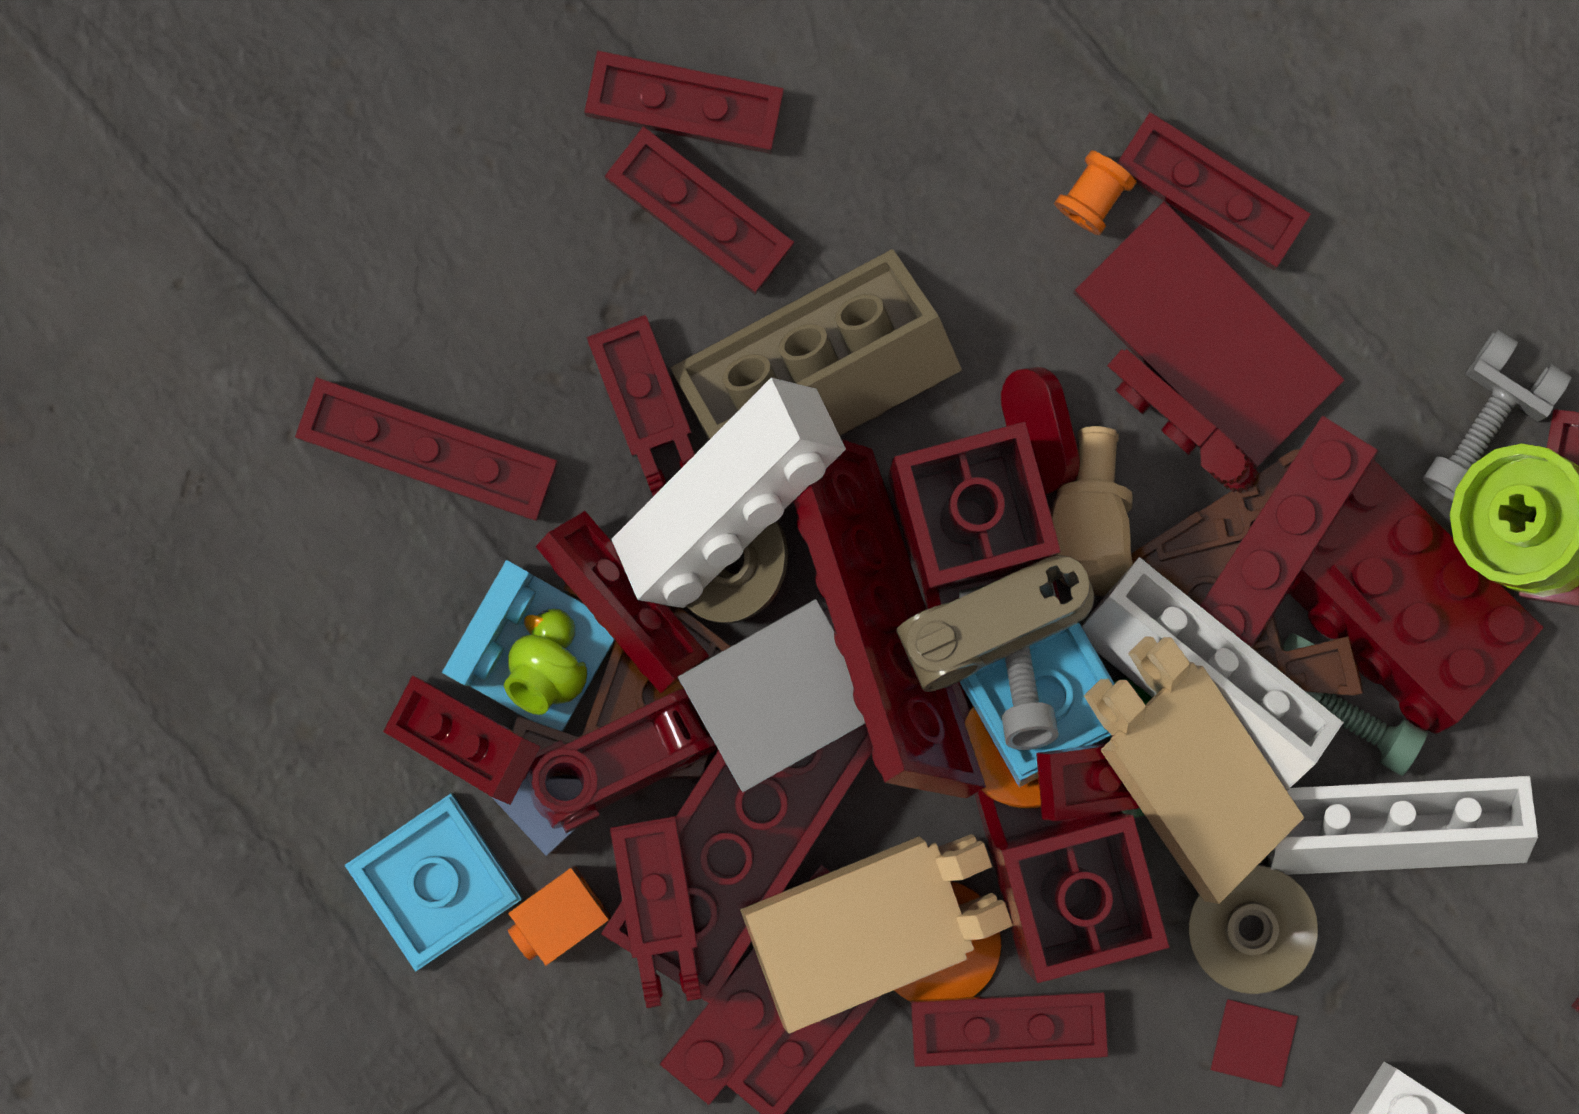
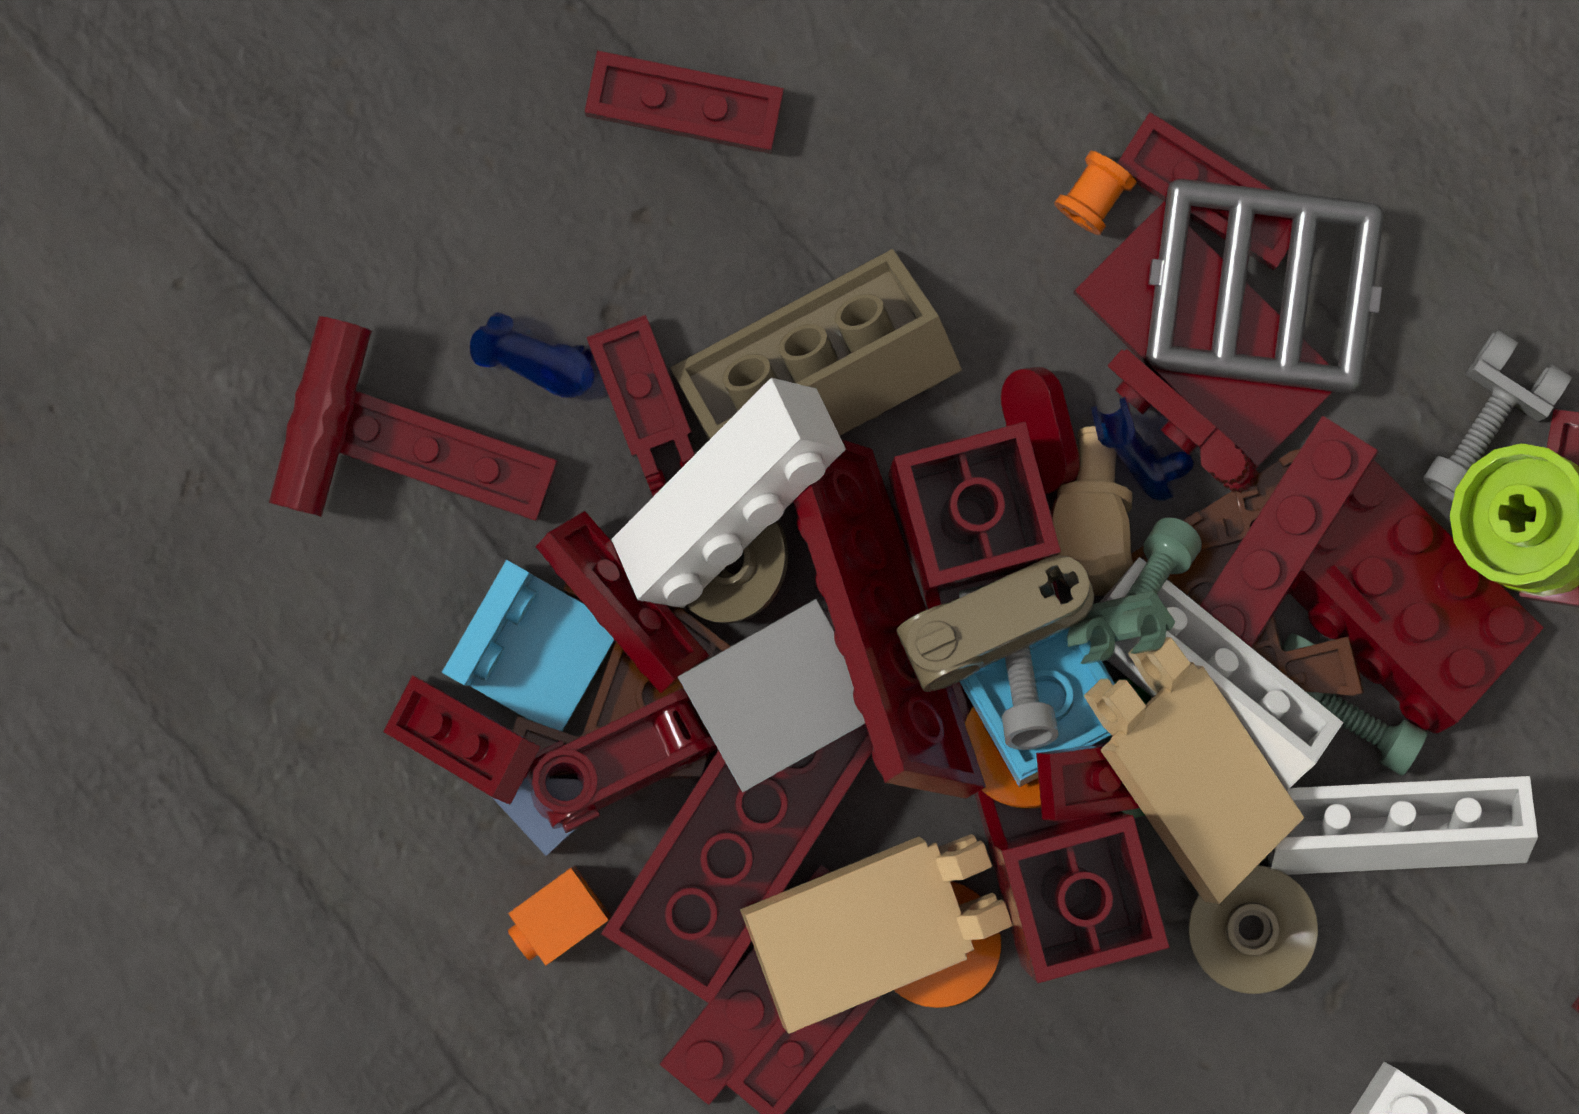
medium azure tile [345,793,524,972] -> none
lime animal [504,608,587,715] -> none
dark red plate [605,126,794,295] -> none
dark red hinge [610,816,702,1008] -> none
dark red plate [911,991,1108,1067] -> none
dark red sticker [1210,999,1298,1087] -> none
none -> dark red axle [269,316,372,517]
none -> clear blue piece [470,312,594,398]
none -> sand green bar [1067,518,1202,664]
none -> clear blue piece [1091,396,1194,501]
none -> flat silver bar [1146,179,1384,393]

